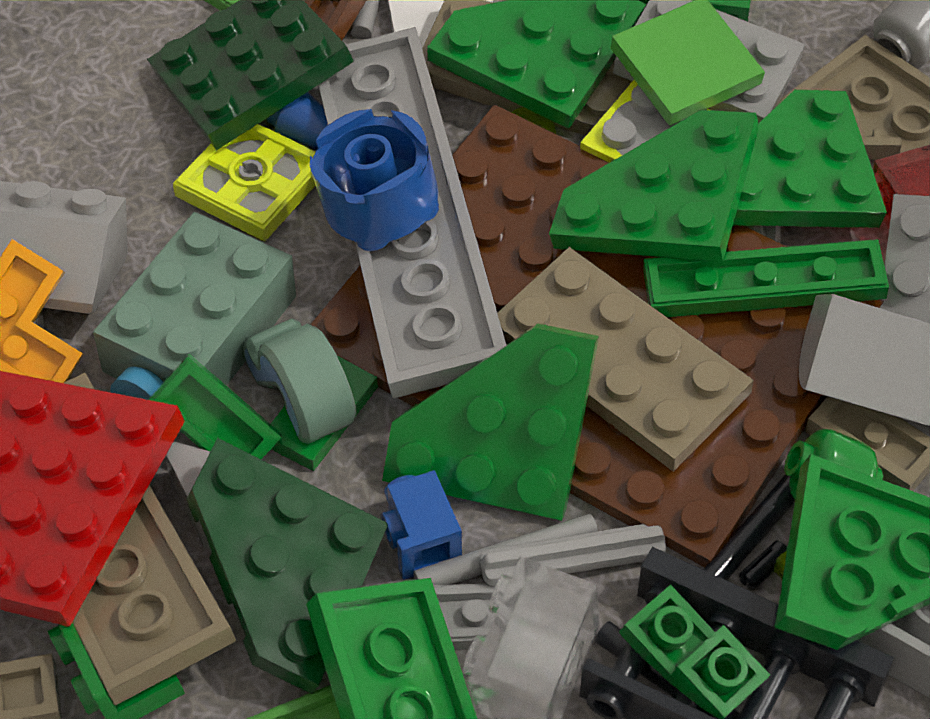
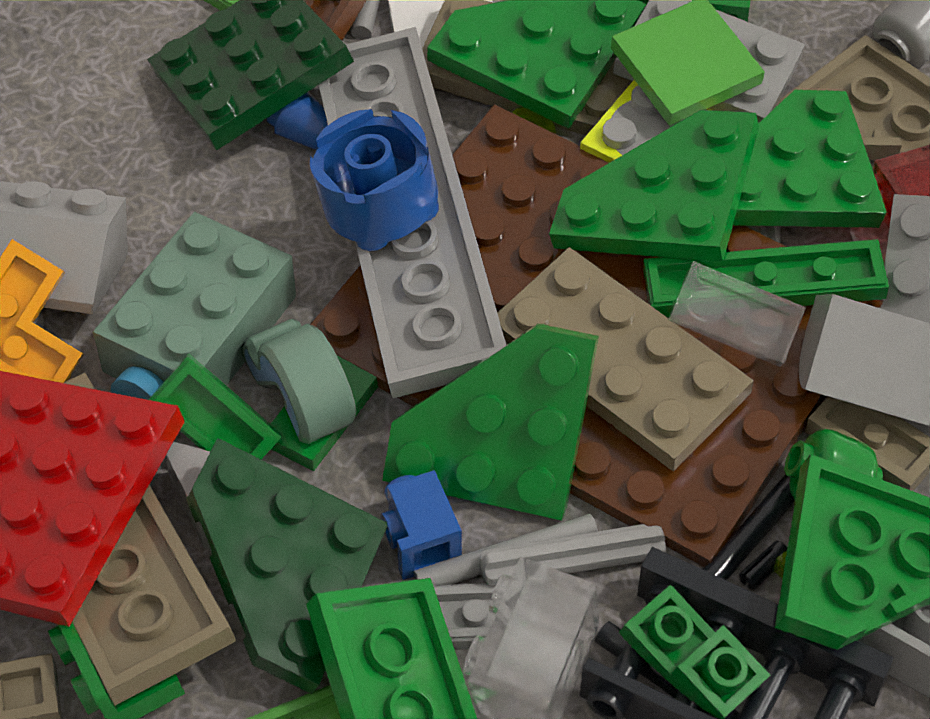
neon yellow piece [173,124,316,242] -> none
none -> clear plate [668,261,806,366]

